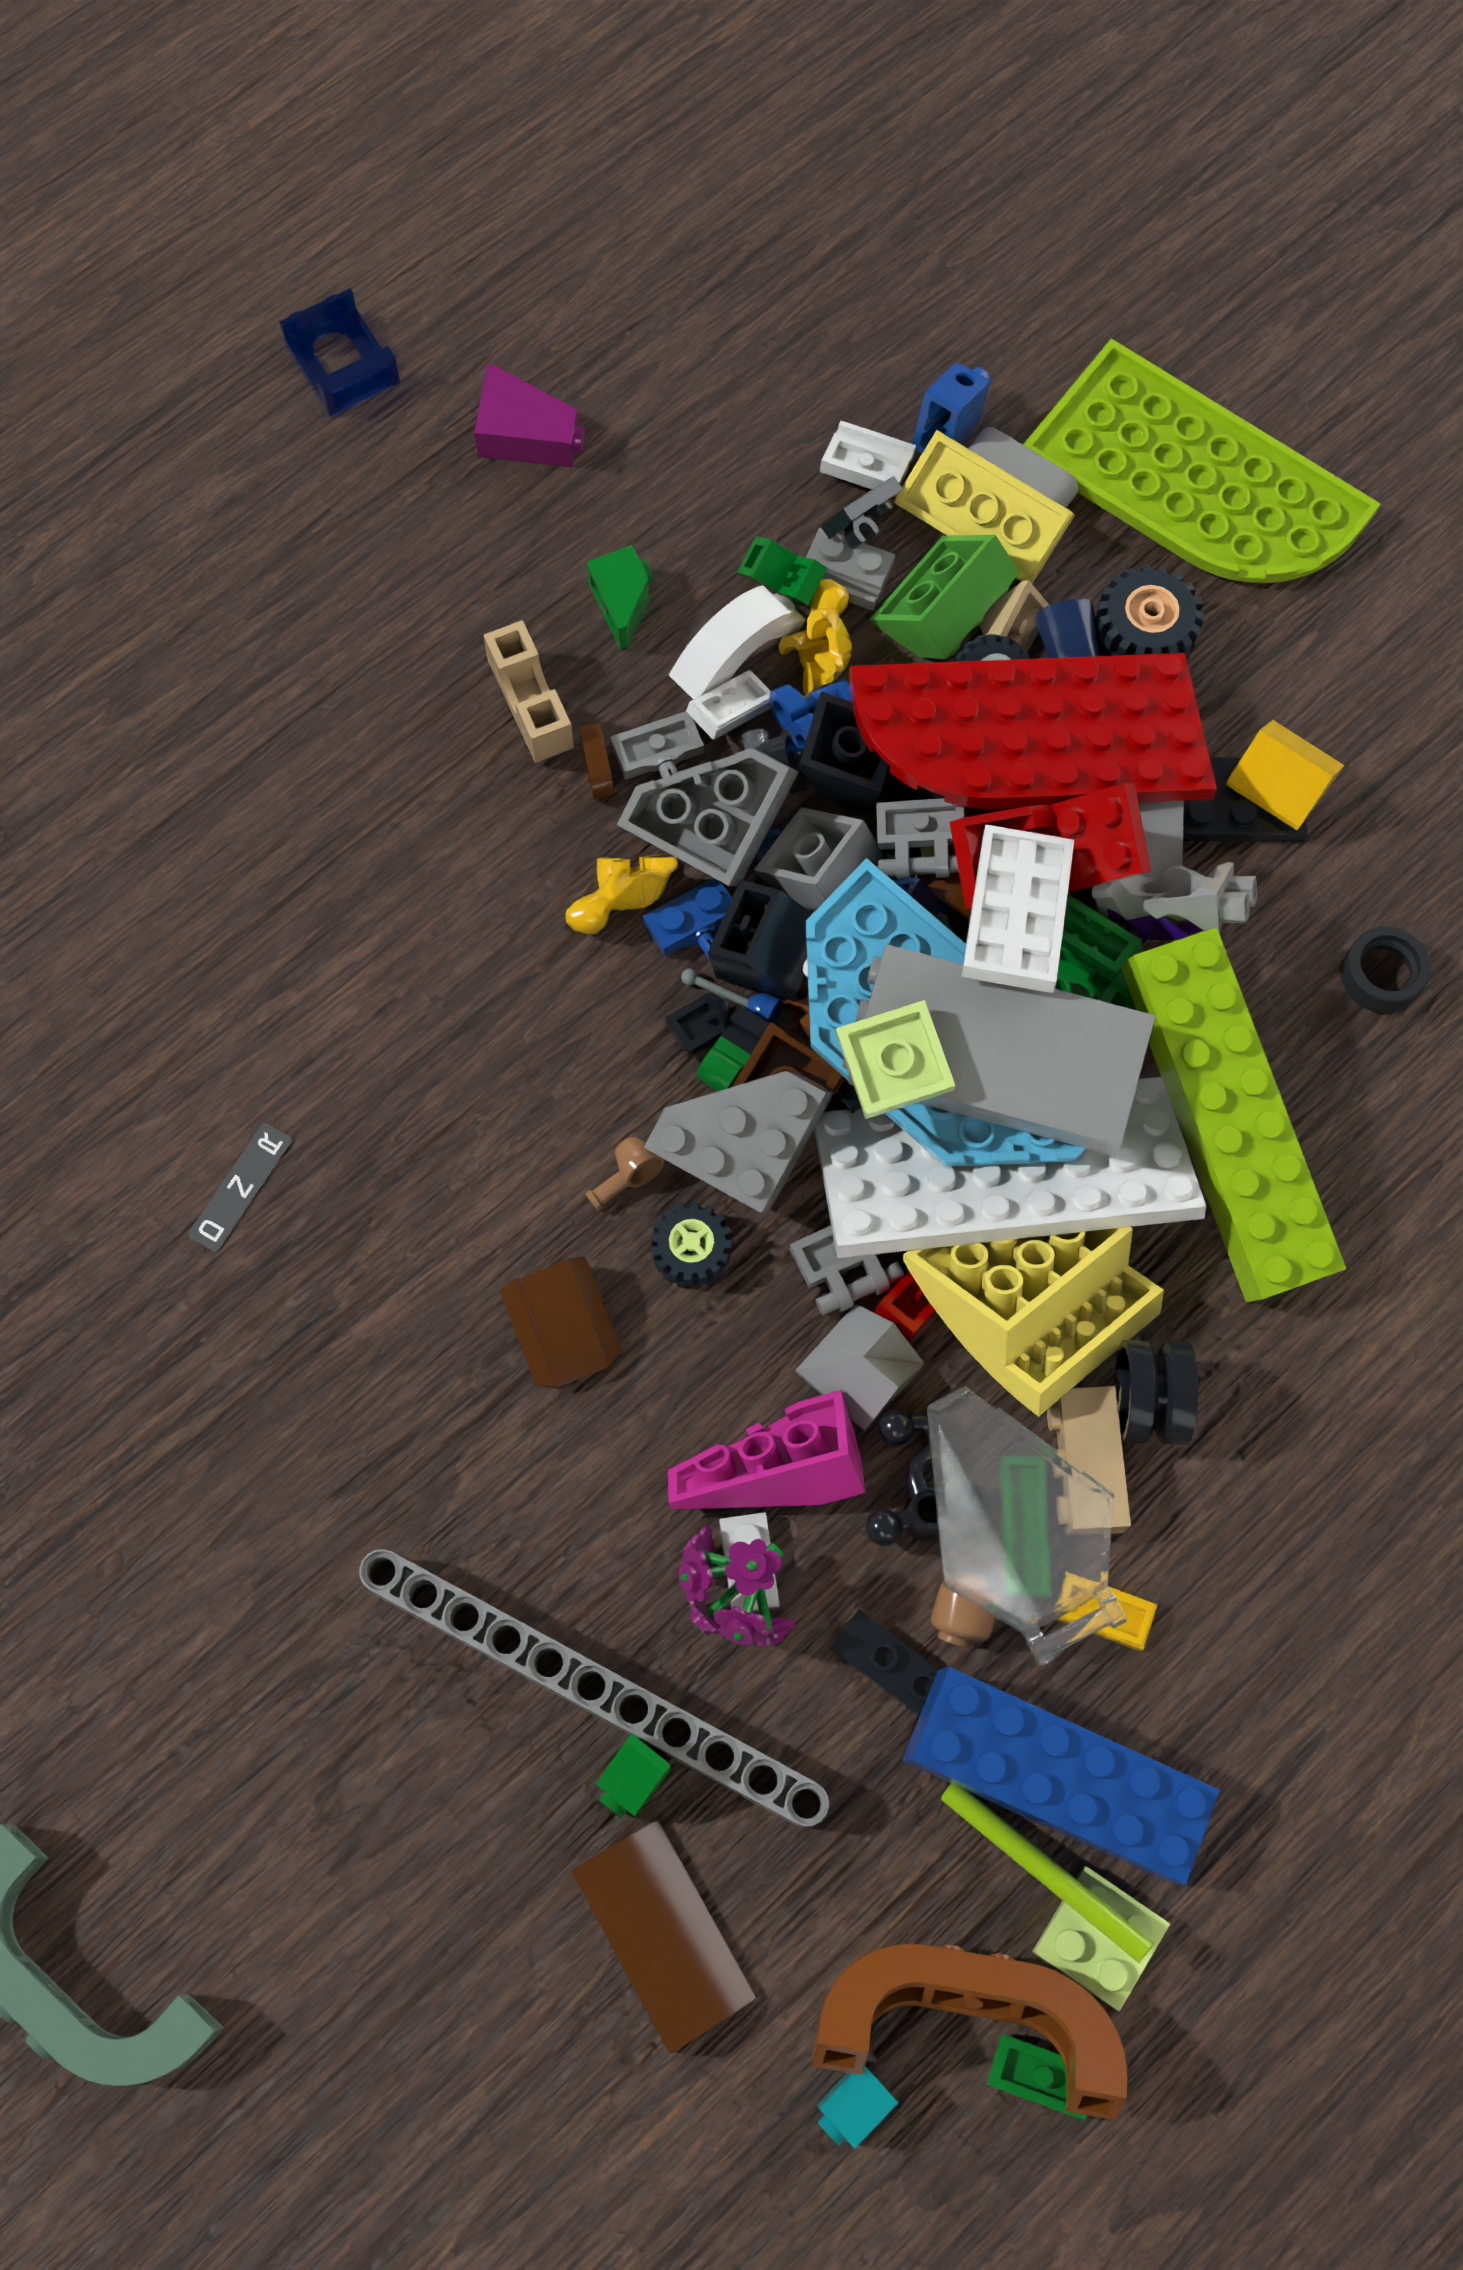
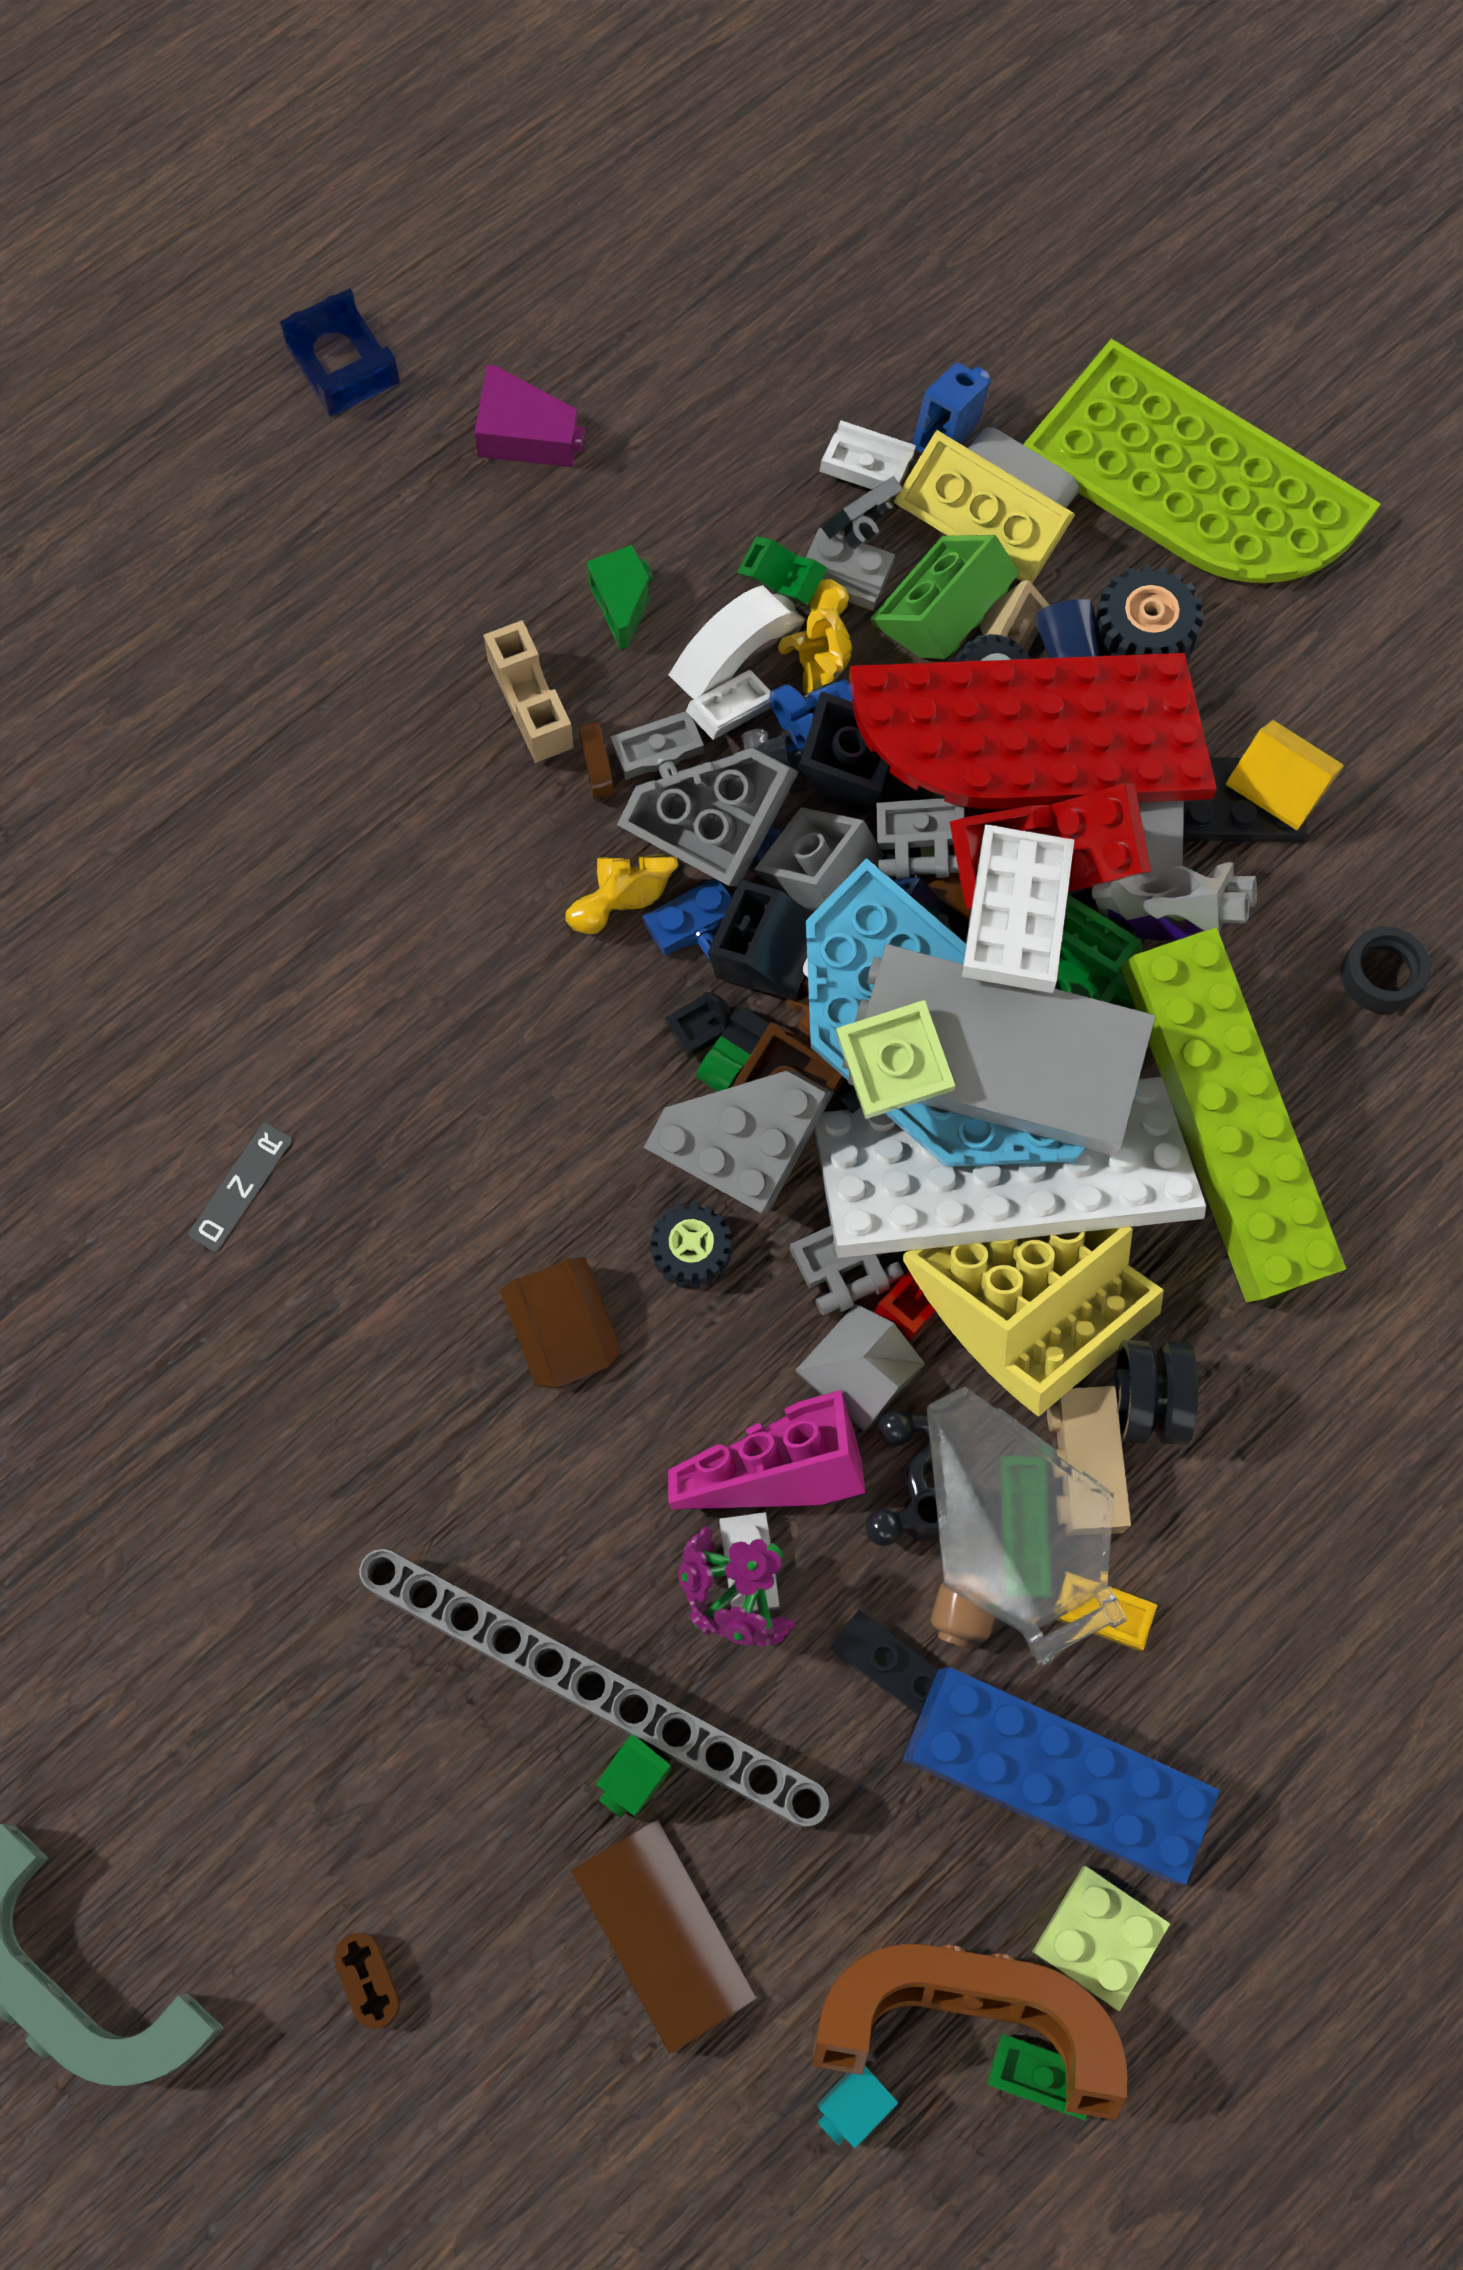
medium nougat bar [585,1137,665,1211] -> none
hinge [681,968,782,1023] -> none
lime piece [941,1784,1154,1963] -> none
none -> reddish brown beam [334,1932,401,2029]

